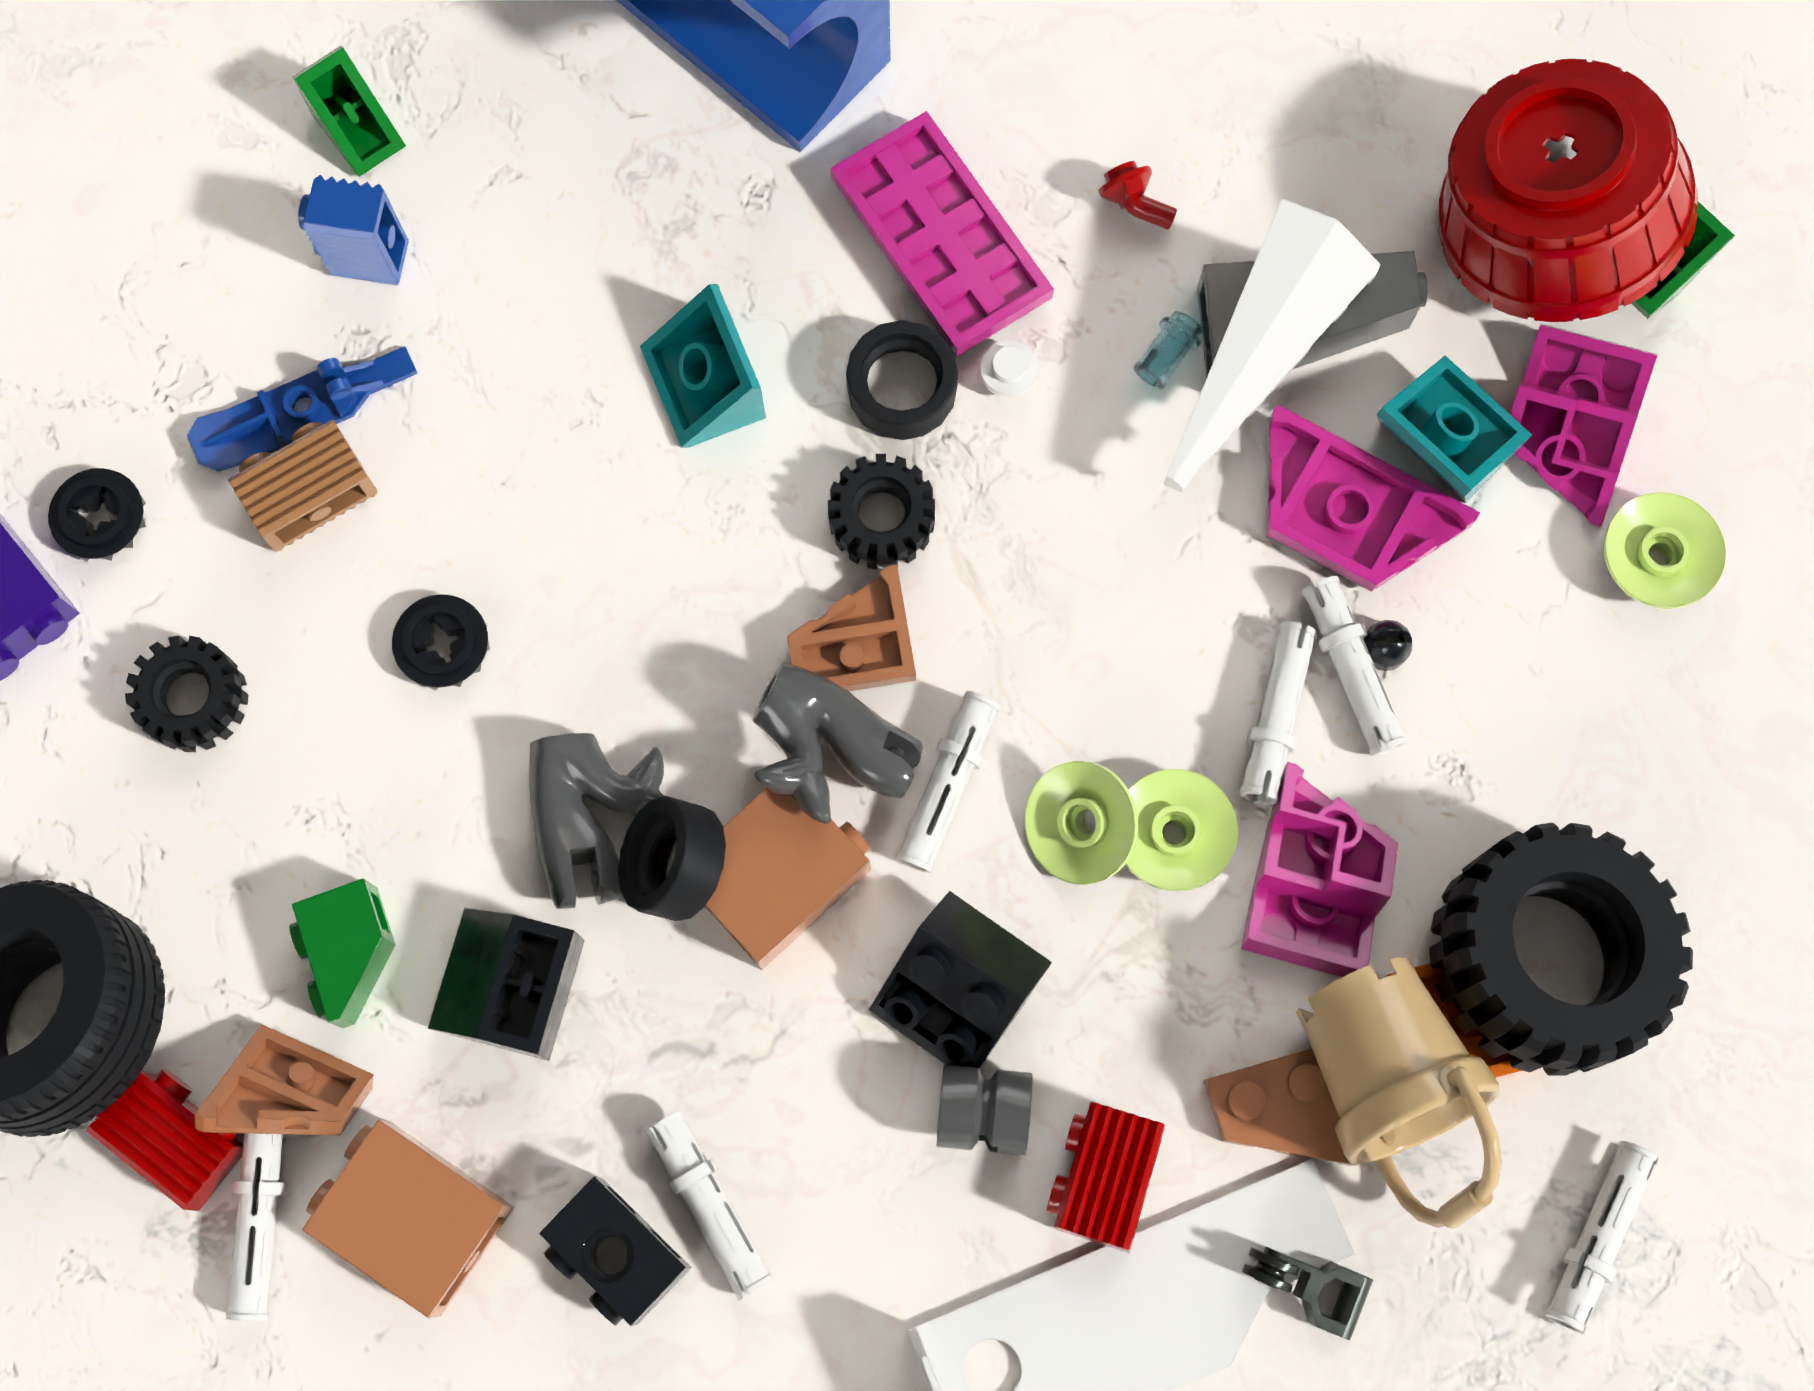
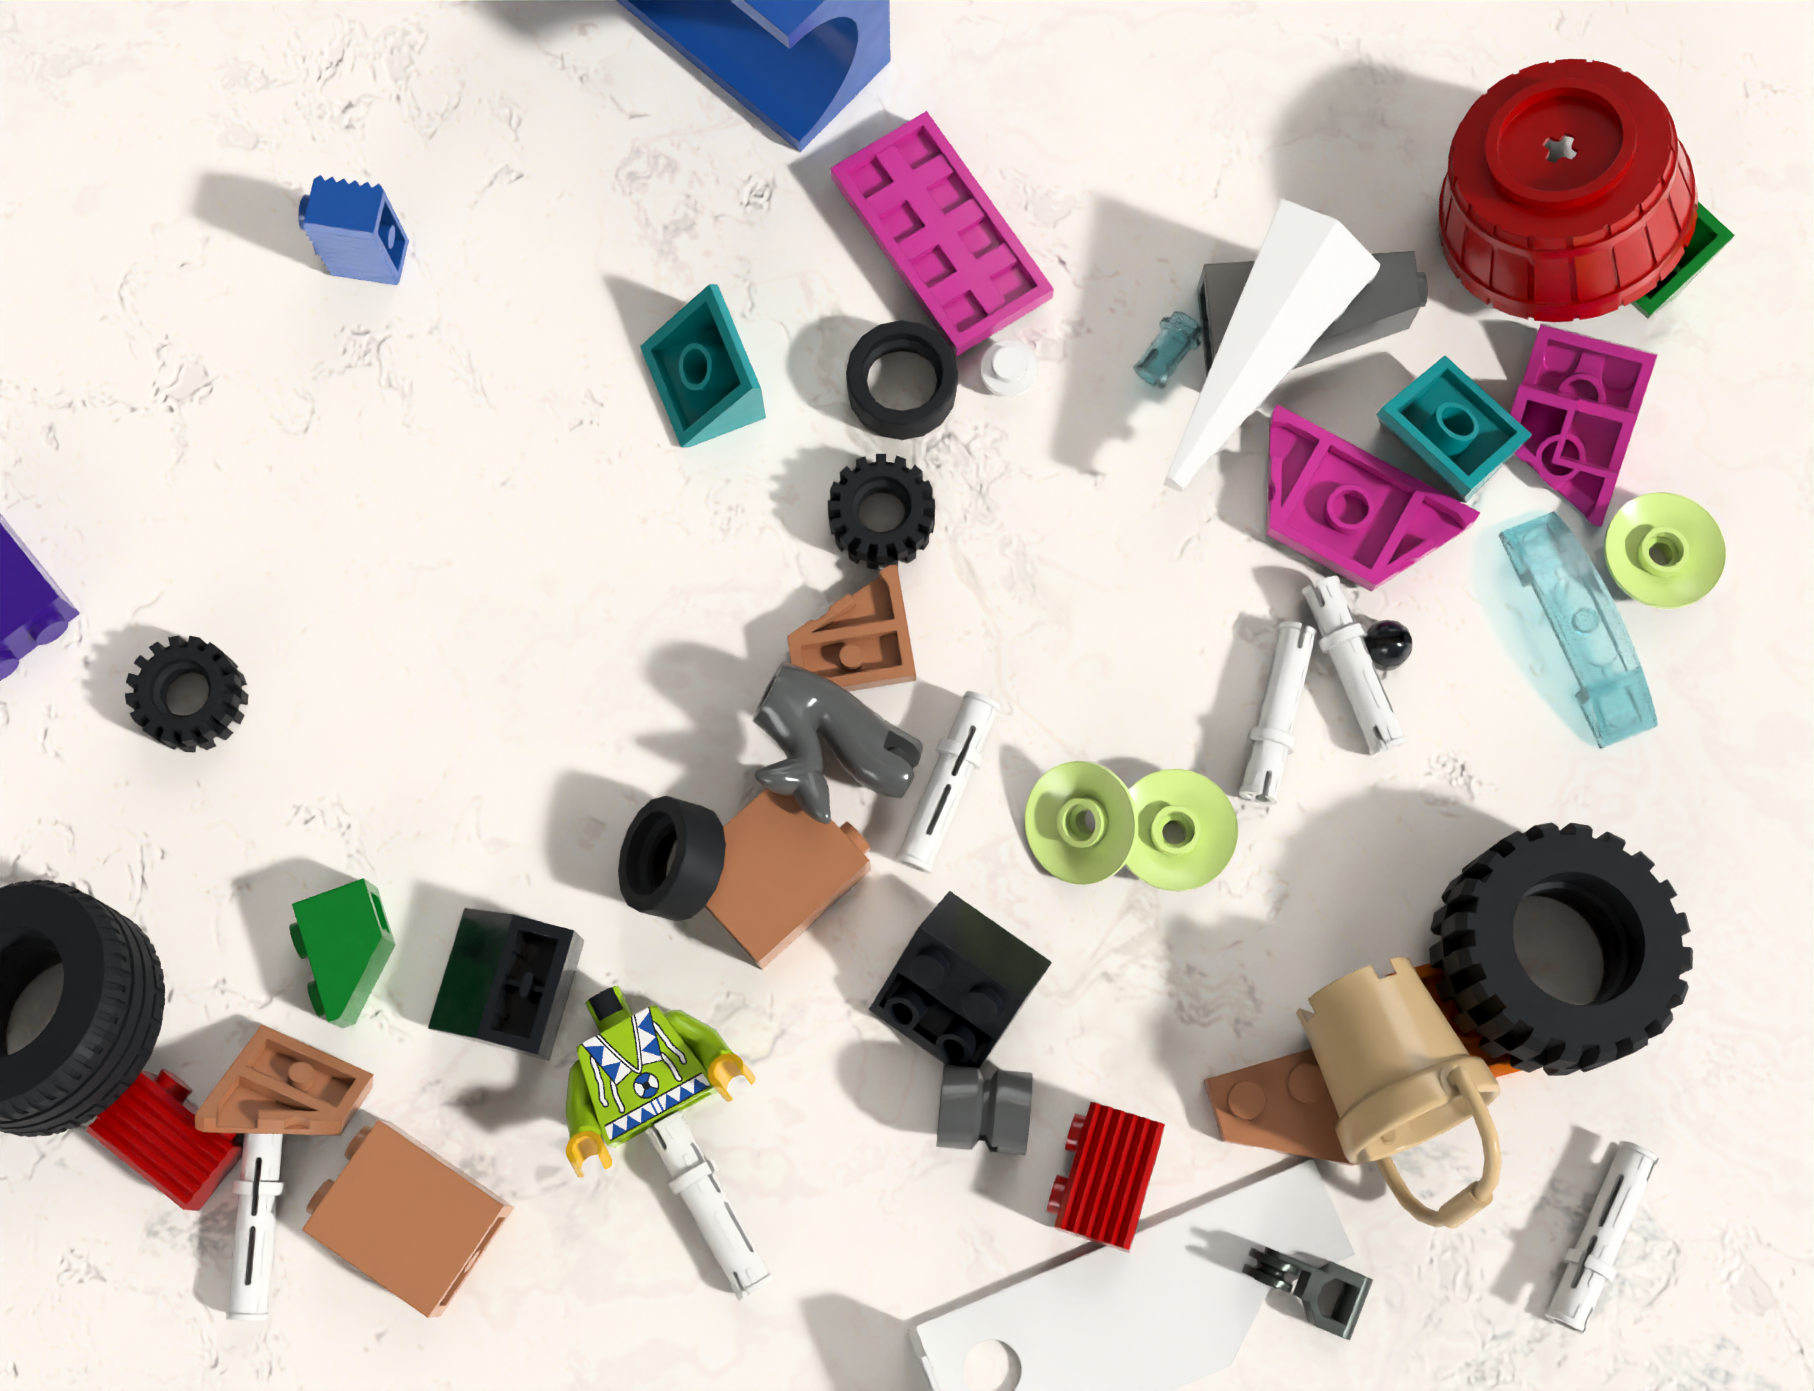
black gear [48,468,146,562] -> none
blue piece [187,346,418,472] -> none
medium nougat brick [228,419,378,552] -> none
green slope [292,45,406,177] -> none
black gear [392,594,490,691] -> none
dark grey piece [529,733,665,909] -> none
black brick [539,1176,692,1326] -> none
red plate [1098,161,1177,230] -> none
dark pink slope [1241,762,1399,977] -> none
none -> torso [565,986,756,1178]
none -> clear light blue slope [1498,511,1658,749]

